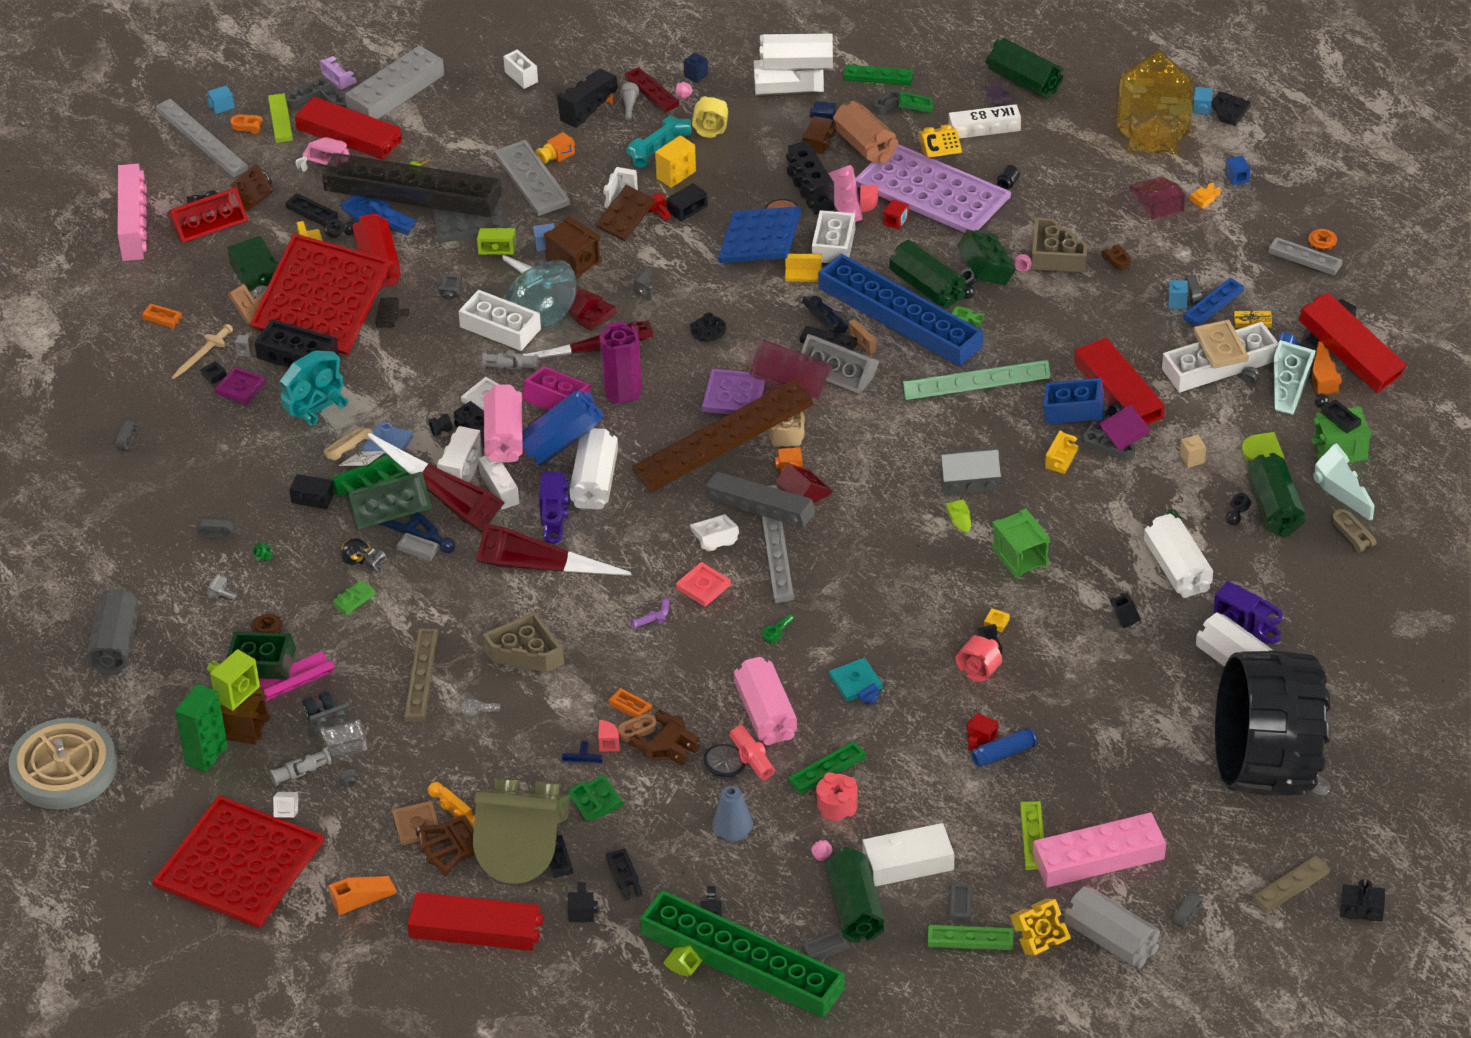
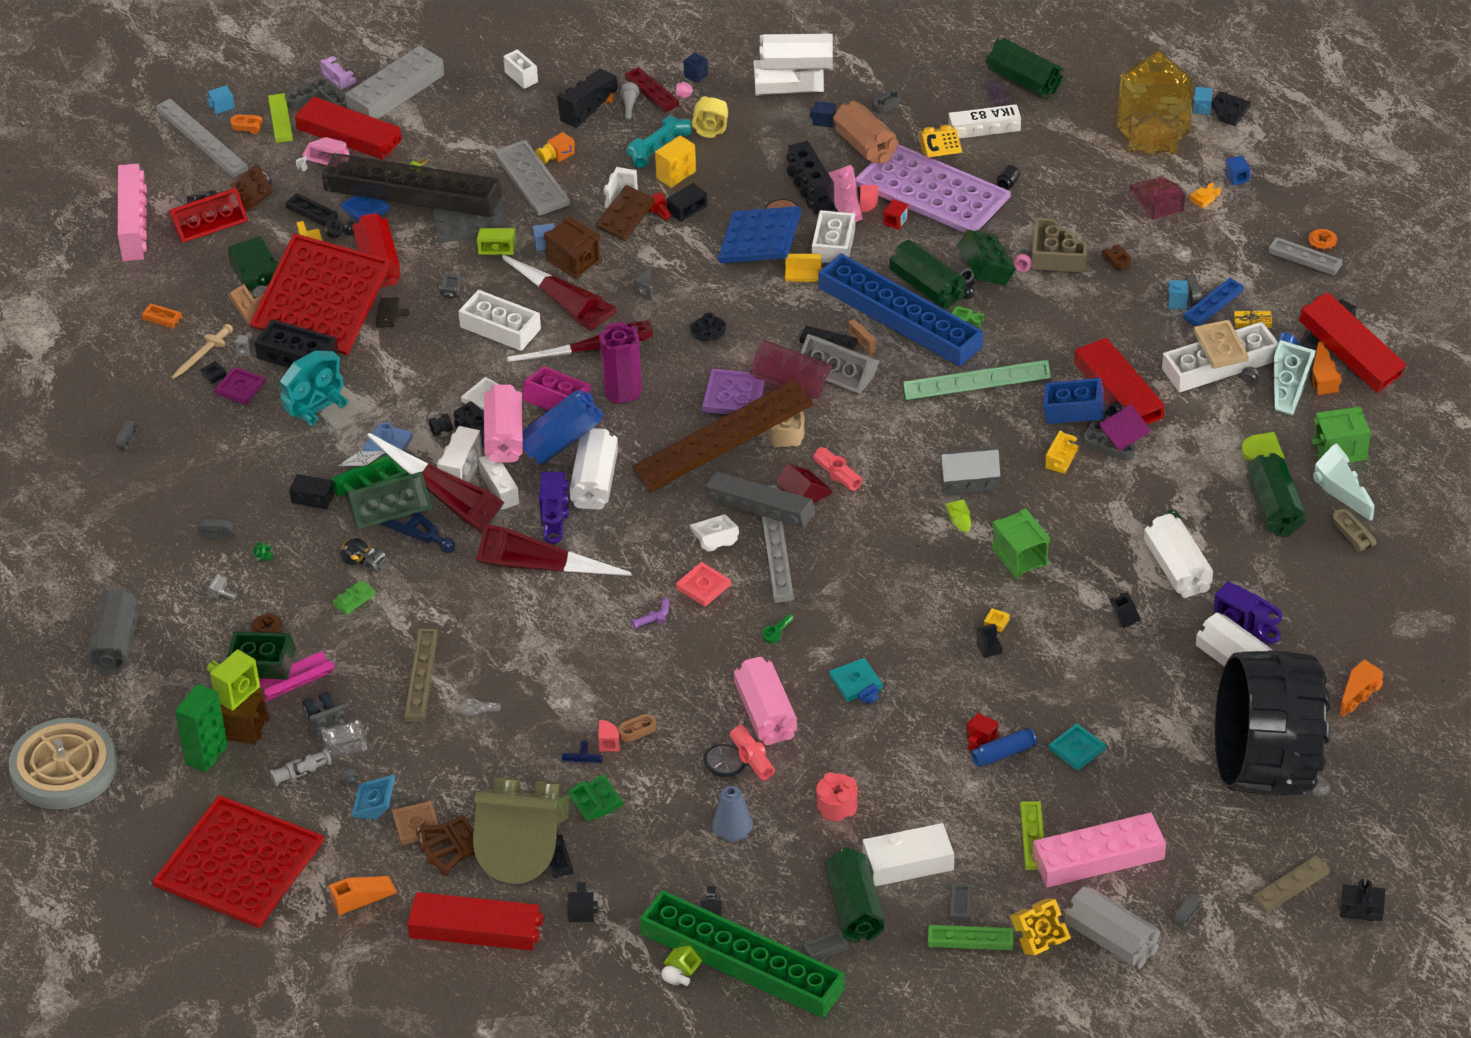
white brick [273,792,298,818] -> none
tan plate [324,427,373,461] -> none
blue plate [367,201,416,236] -> none
light grey tile [397,533,440,561] -> none
light orange plate [428,782,475,829] -> none
light grey piece [482,352,539,370] -> none
dark tan brick [482,612,564,672] -> none
clear light blue piece [505,260,577,328] -> none
black hinge [605,848,642,901] -> none
orange tile [608,688,653,718] -> none
reddish brown connector [629,709,699,765] -> none
orange brick [775,447,803,474] -> none
green plate [788,741,866,795] -> none
black plate [802,296,848,333] -> none
reddish brown brick [803,116,835,155] -> none
bright pink plate [812,840,832,861] -> none
green plate [843,64,913,86] -> none
green plate [898,91,933,113] -> none
coral brick [955,635,1002,682] -> none
tan brick [1180,435,1206,468] -> none
black plate [1226,493,1251,525] -> none
black plate [1314,393,1362,433] -> none
none -> dark azure slope [352,775,395,819]
none -> white cylinder [661,966,690,986]
none -> coral piece [813,447,862,491]
none -> teal plate [1049,723,1106,771]
none -> orange slope [1340,659,1383,717]

